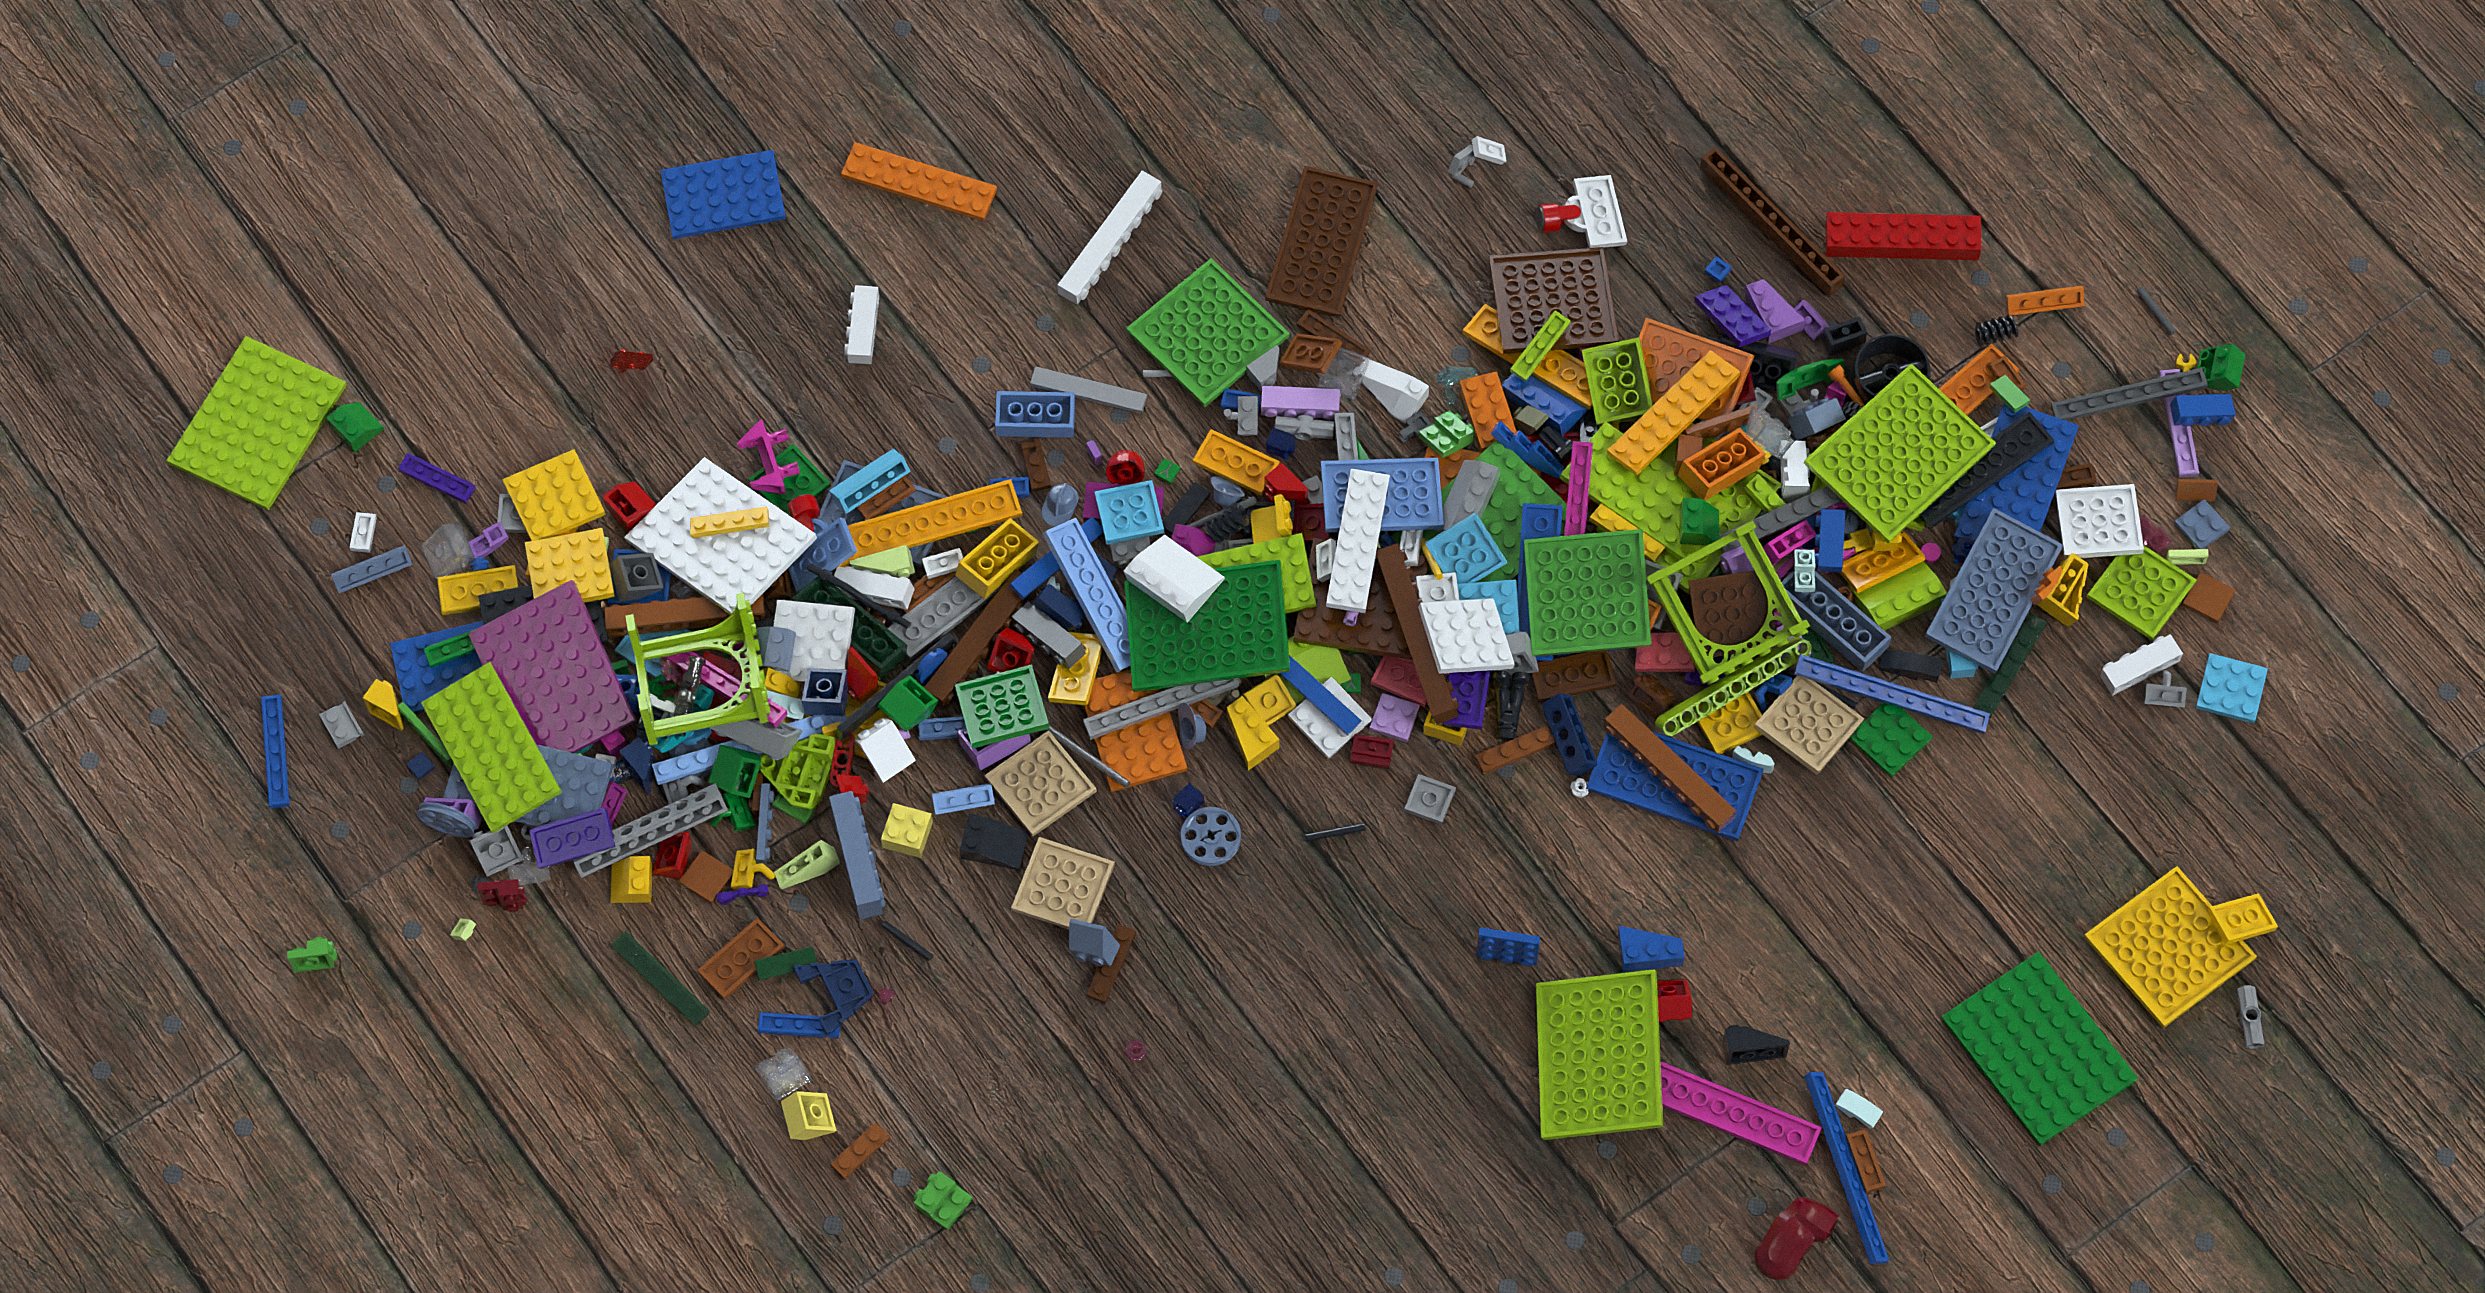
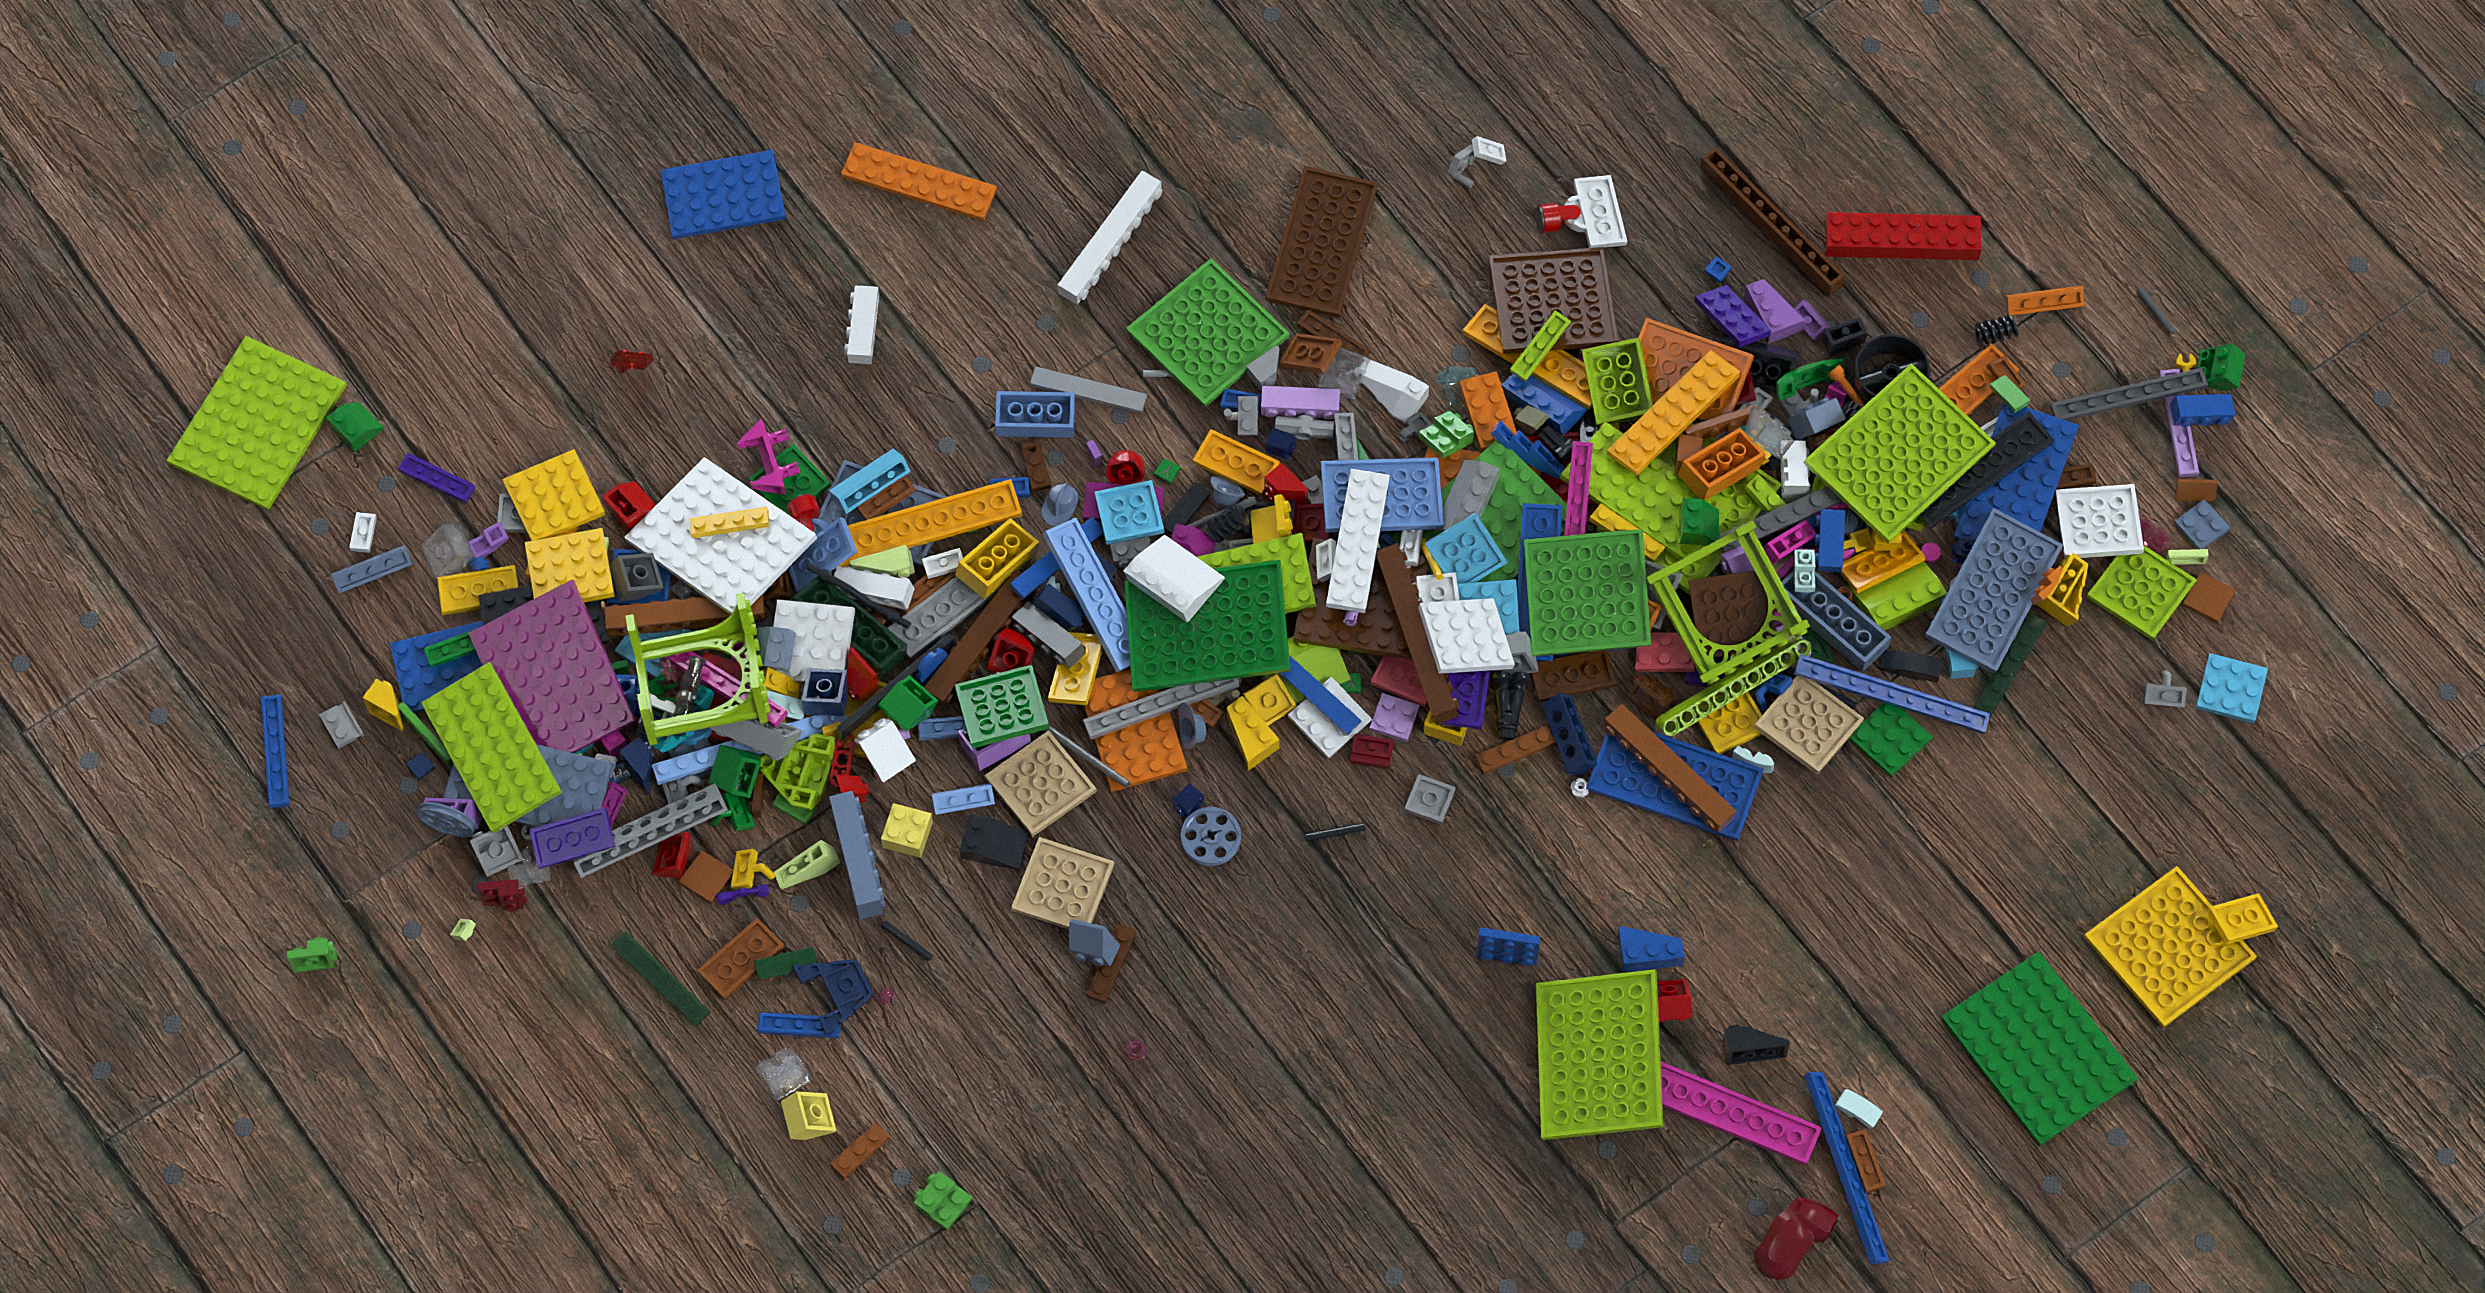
yellow slope [610,856,652,903] -> none
sand blue plate [756,783,774,865] -> none
white brick [2100,634,2183,696] -> none
light grey piece [2237,985,2264,1049] -> none

